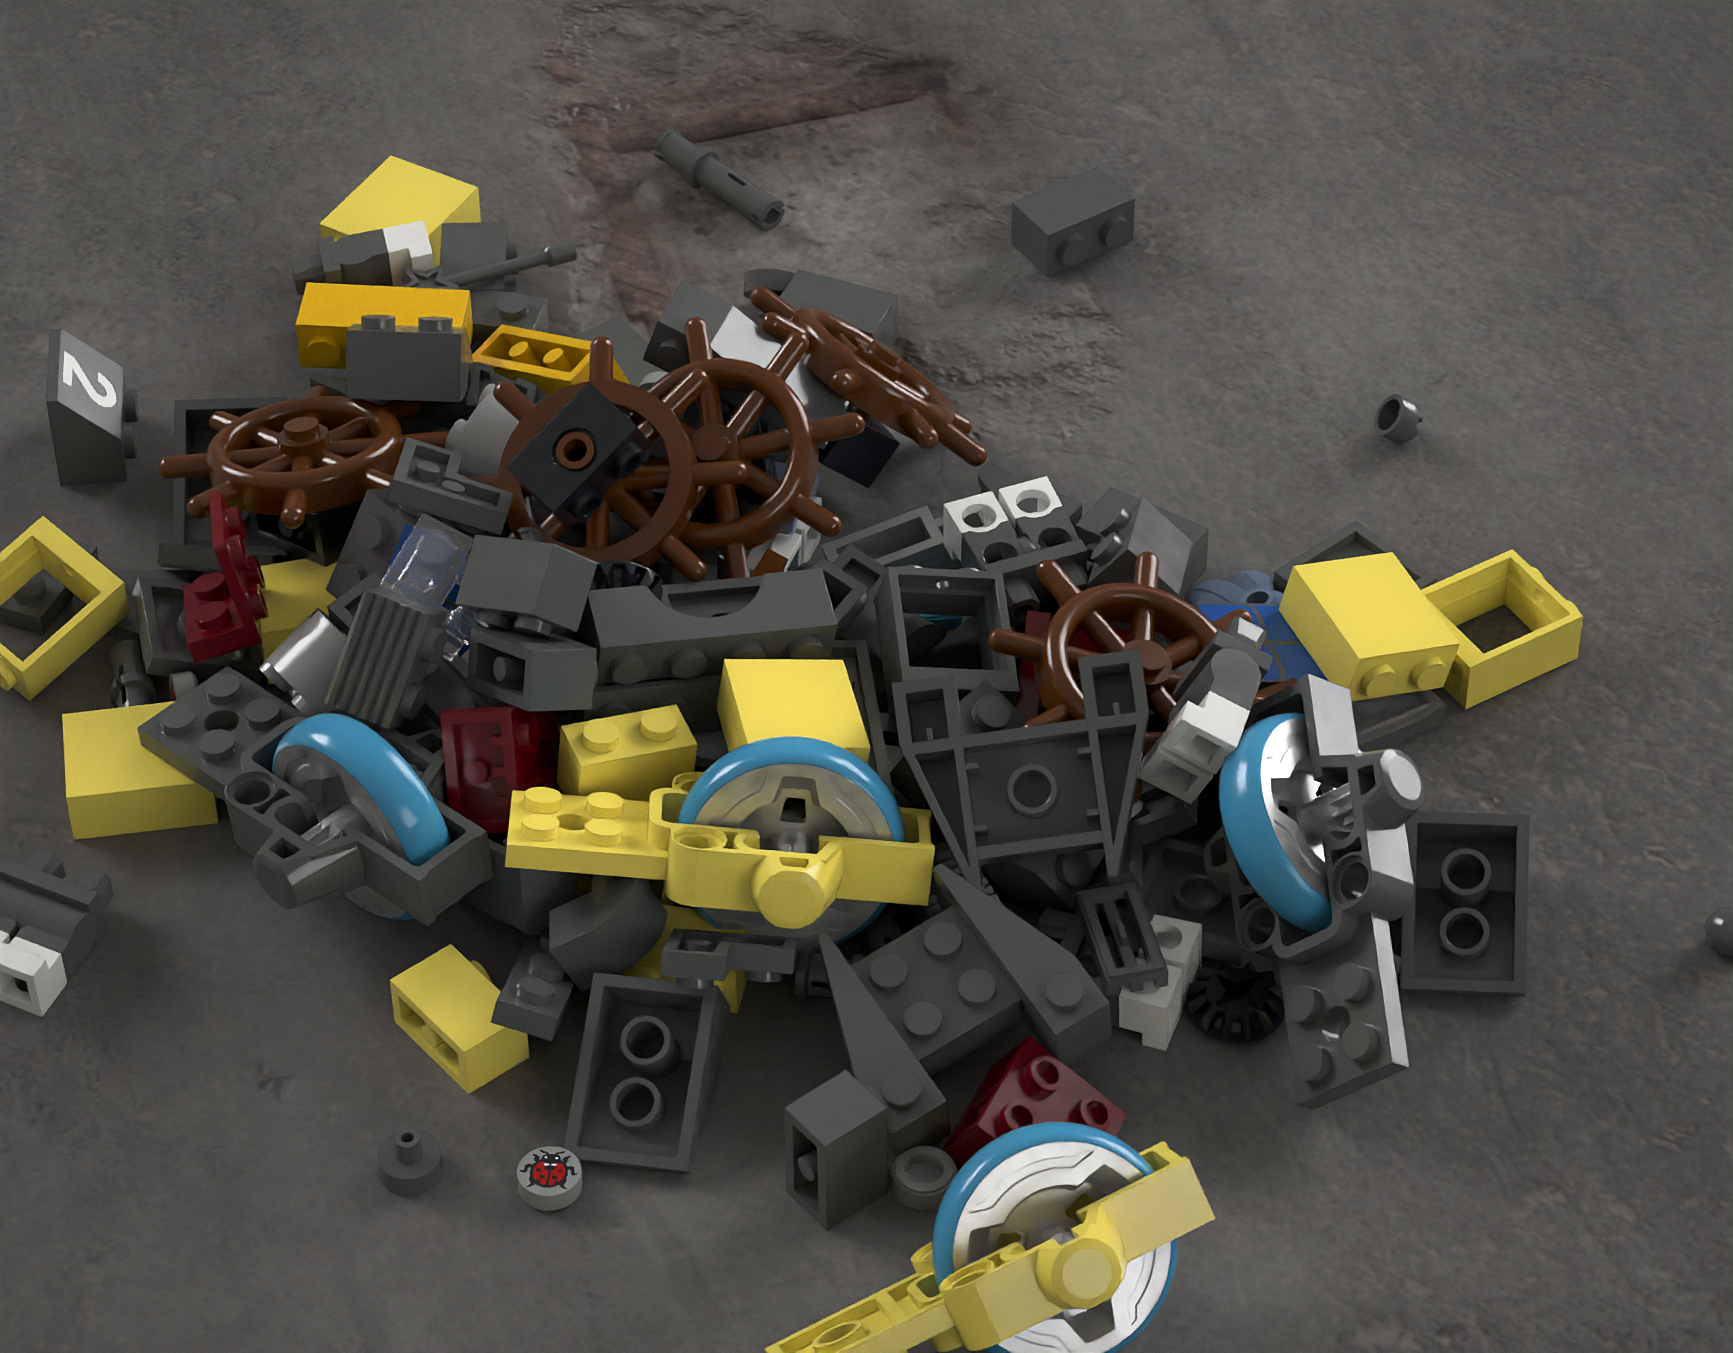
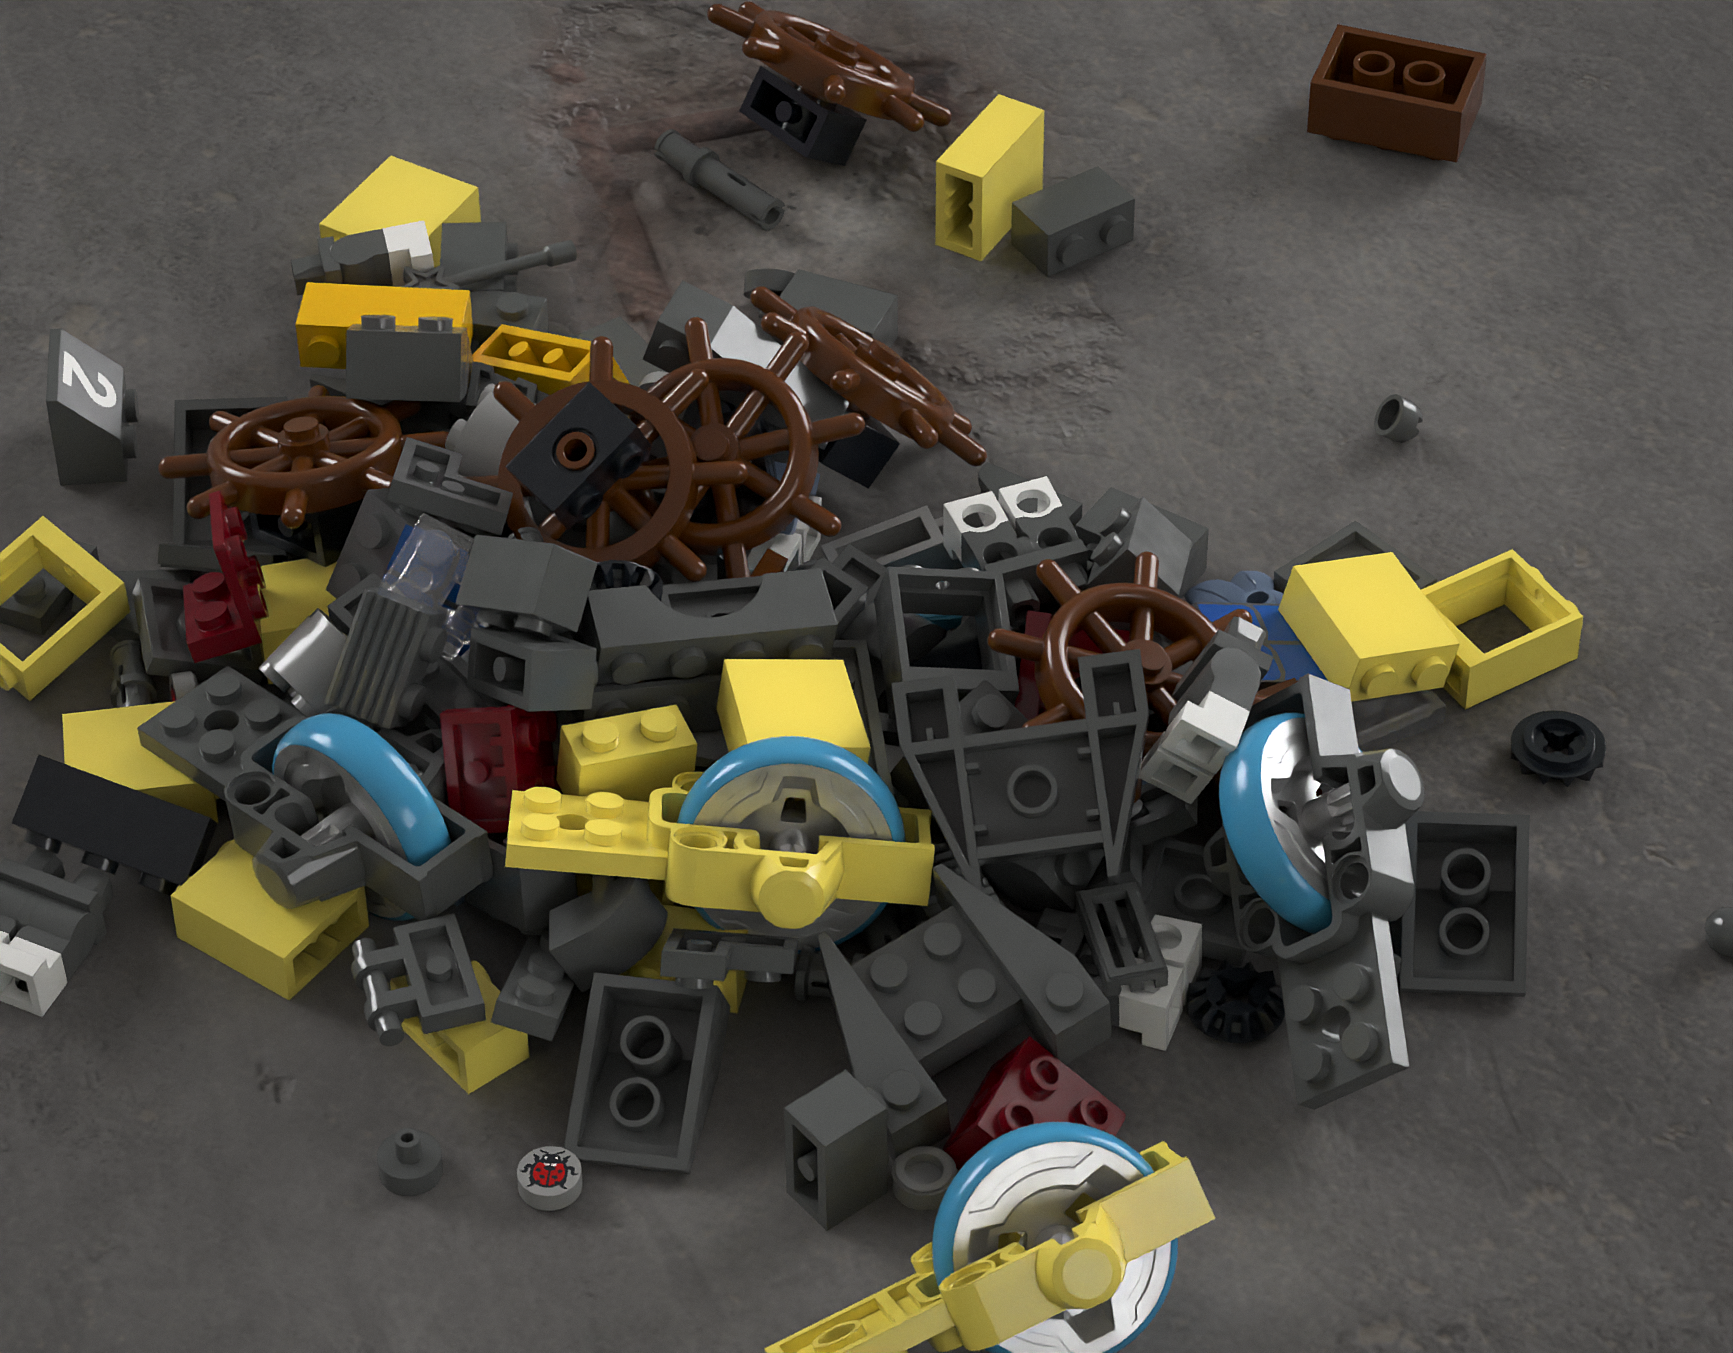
none -> black brick [12,754,218,896]
none -> light yellow brick [170,839,369,1000]
none -> dark grey plate [351,913,486,1046]
none -> reddish brown brick [707,1,952,166]
none -> light yellow brick [936,94,1044,261]
none -> reddish brown brick [1307,24,1487,163]
none -> black gear [1511,710,1606,788]

